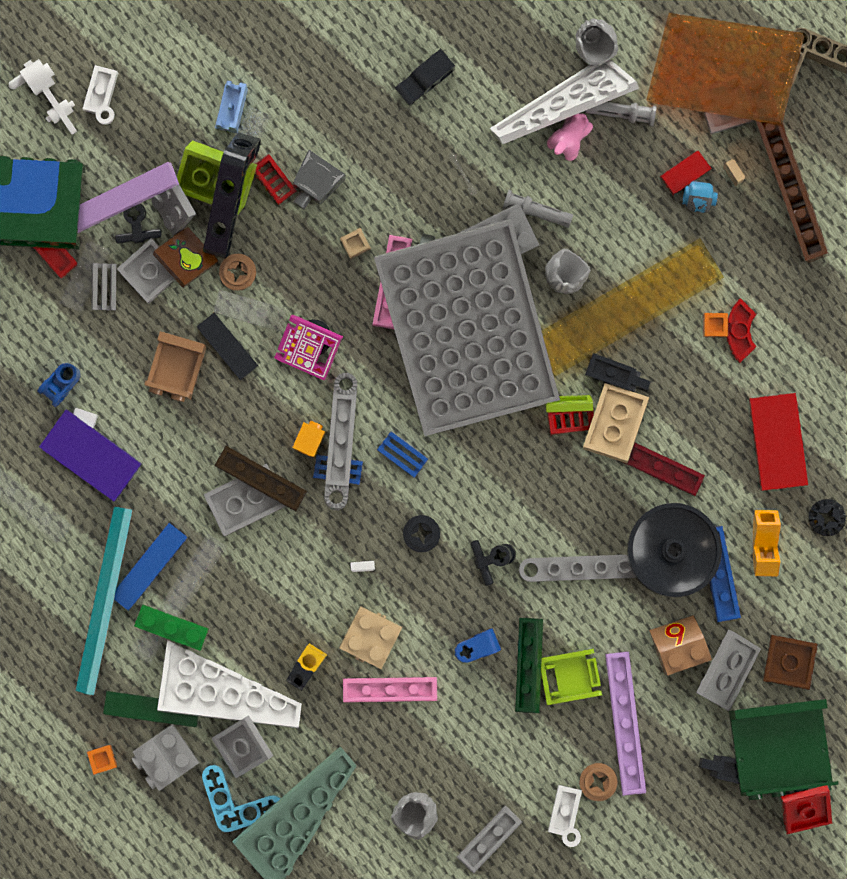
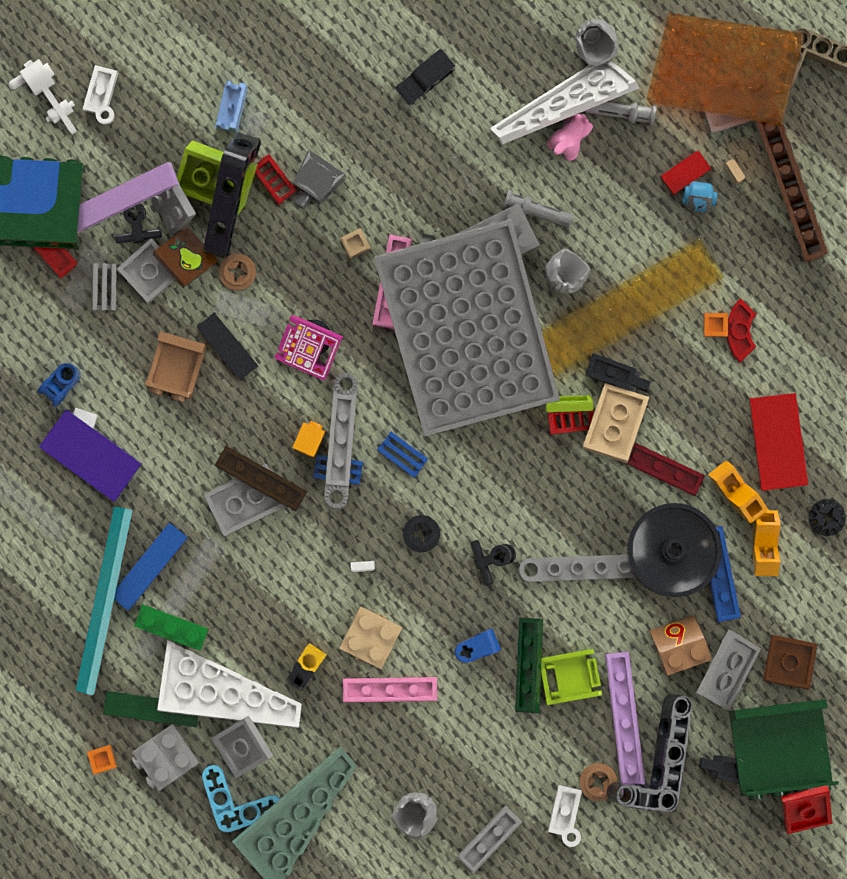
none -> black beam [606,694,692,812]
none -> light orange brick [708,461,769,524]

